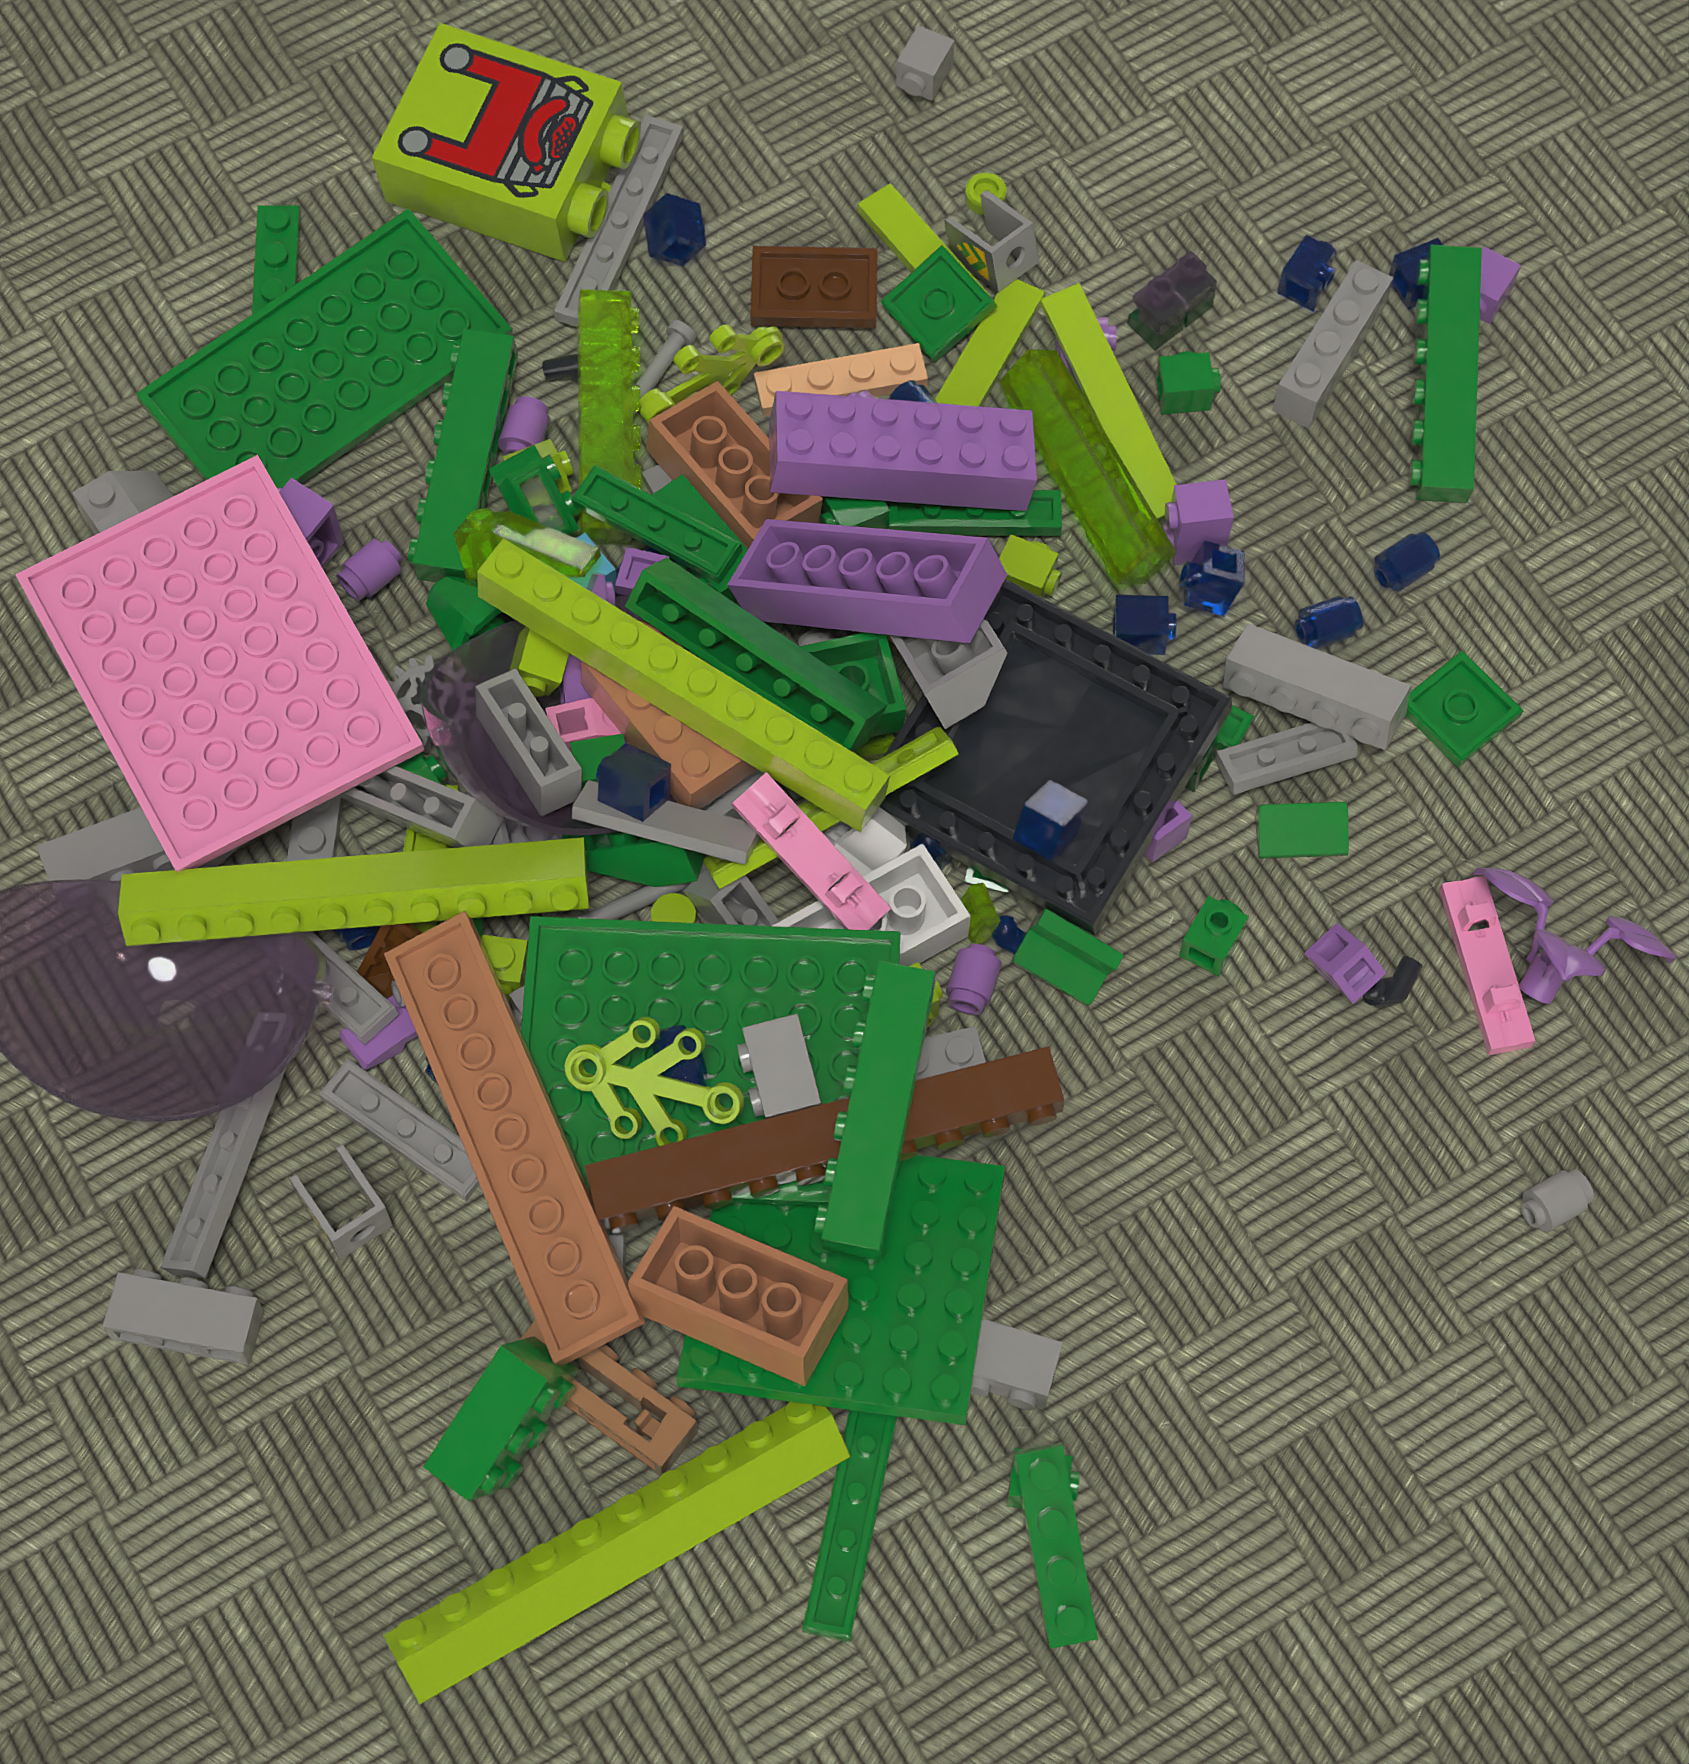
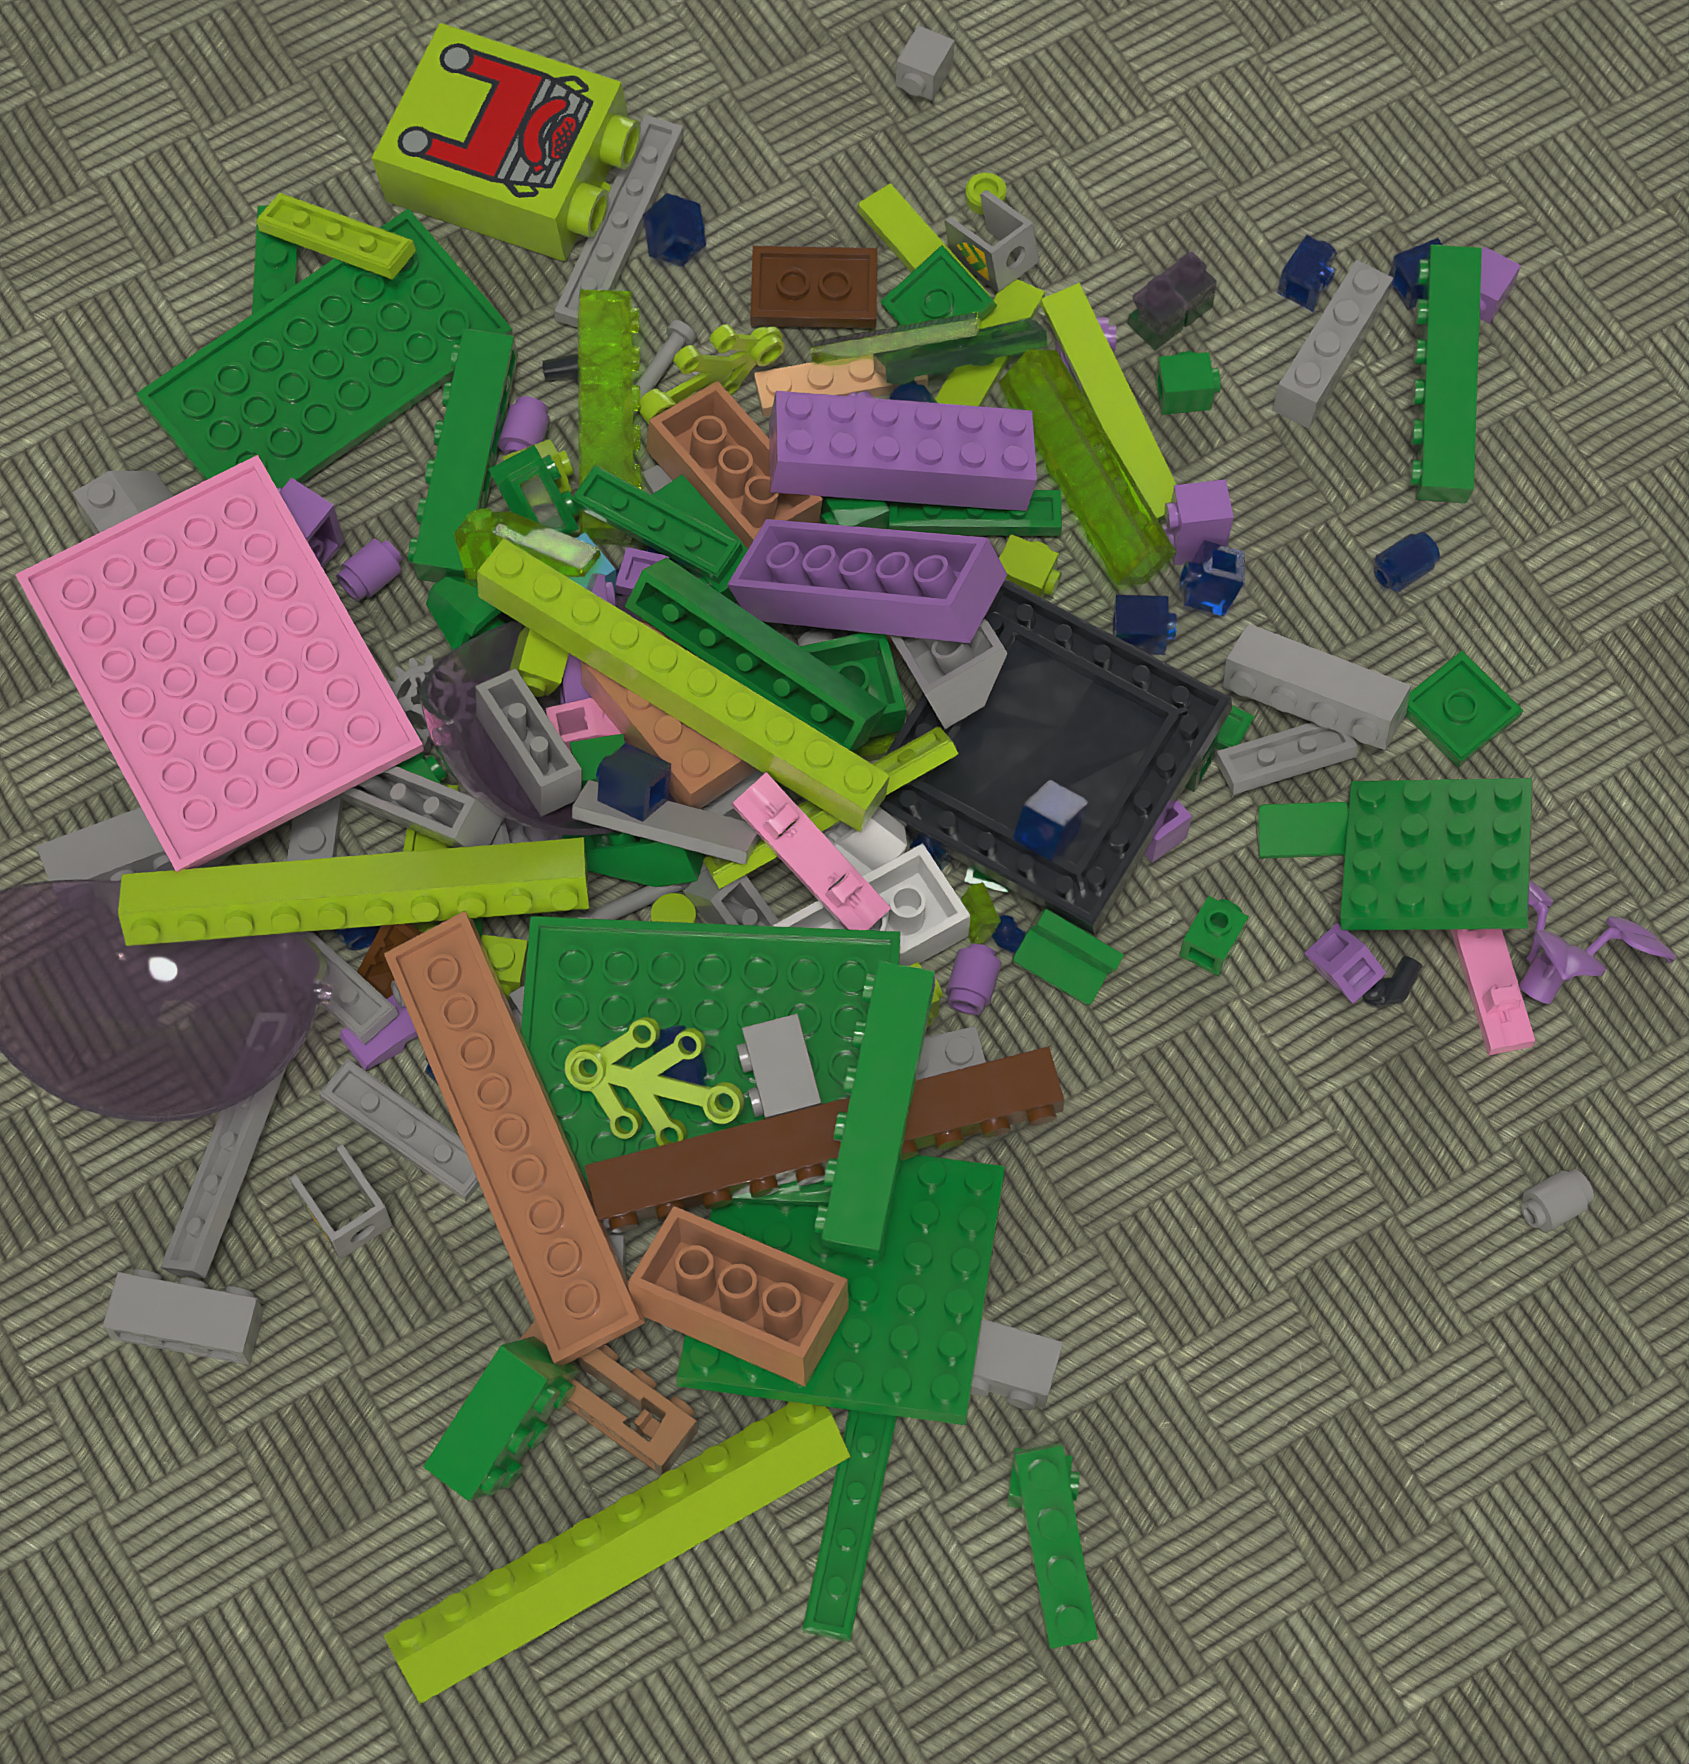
clear blue brick [1294,595,1363,649] -> none
none -> lime tile [255,192,416,279]
none -> clear neon green tile [810,311,982,364]
none -> clear green plate [873,317,1048,385]
none -> green plate [1340,778,1533,930]

